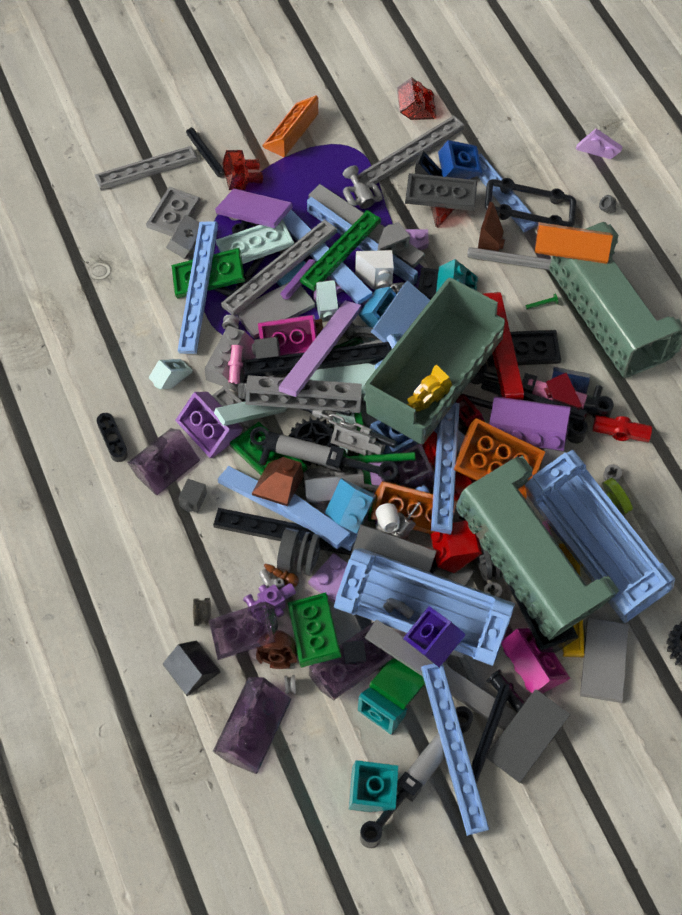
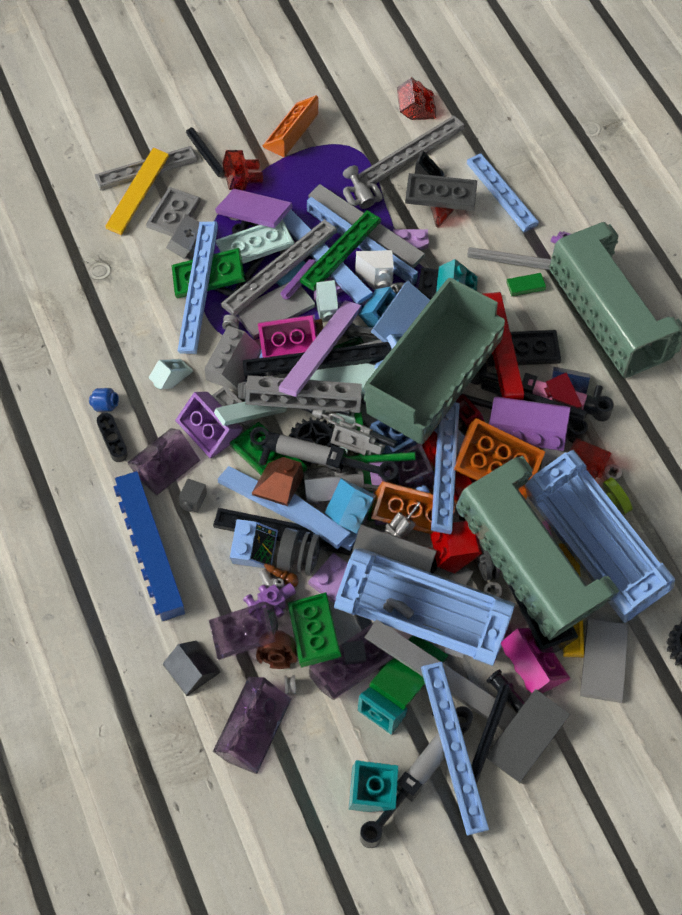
clear smoke wheel [193,598,211,627] -> none
bright pink pin [228,345,243,384] -> none
dark grey brick [252,336,281,359] -> none
white piece [375,503,400,533] -> none
light grey slope [377,222,410,255] -> none
dark purple slope [403,606,466,668] -> none
yellow piece [406,364,452,412] -> none
blue slope [438,140,483,179] -> none
copper slope [478,202,506,251] -> none
black bar [484,178,577,227] -> none
green pin [525,293,559,309] -> none
orange slope [535,222,613,264] -> none
lavender wing [576,128,623,159] -> none
red piece [592,415,652,443] -> none
dark grey tile [599,195,617,213] -> none
none -> blue head [89,388,119,412]
none -> yellow tile [105,147,169,235]
none -> blue brick [113,471,185,621]
none -> light blue slope [230,519,278,568]
none -> green tile [506,273,546,297]
none -> clear red brick [570,438,612,480]

